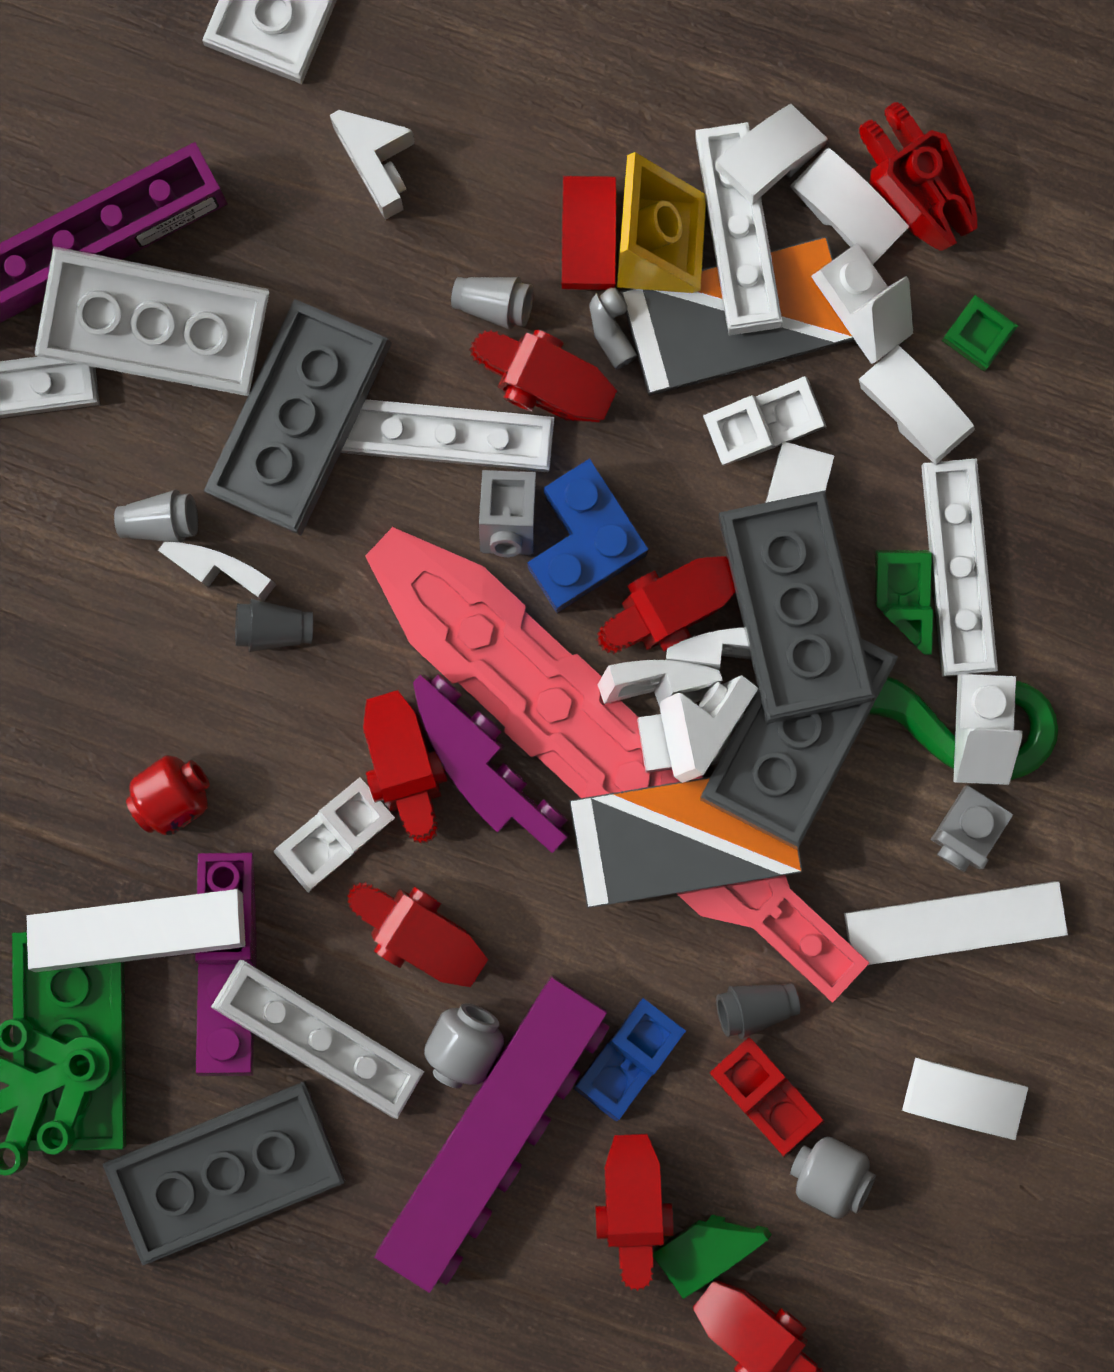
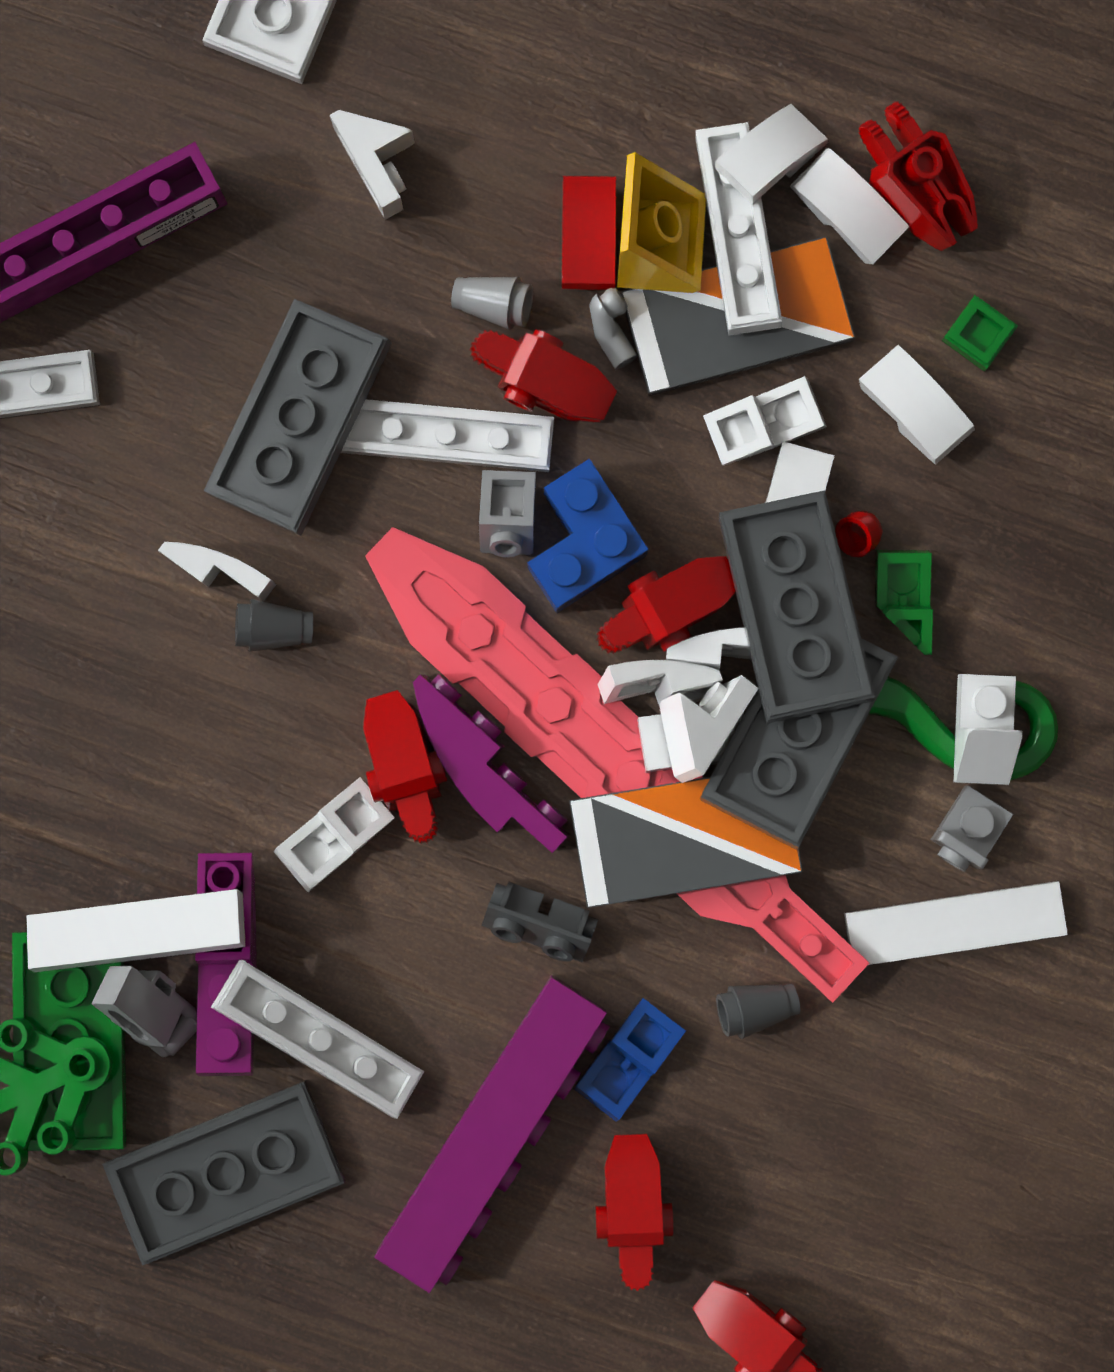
white tile [35,246,269,396] -> none
light grey cone [114,489,198,543] -> none
red head [126,755,210,835] -> none
red hinge [347,881,488,987] -> none
light grey head [424,1003,504,1088] -> none
green slope [653,1214,772,1299] -> none
red slope [709,1037,825,1158] -> none
light grey head [790,1137,876,1219] -> none
white slope [811,243,913,364] -> none
white slope [902,1058,1028,1140] -> none
white tile [921,458,998,677] -> none
none -> light grey piece [92,966,197,1057]
none -> dark grey hinge [482,881,598,962]
none -> red hinge [835,511,883,558]

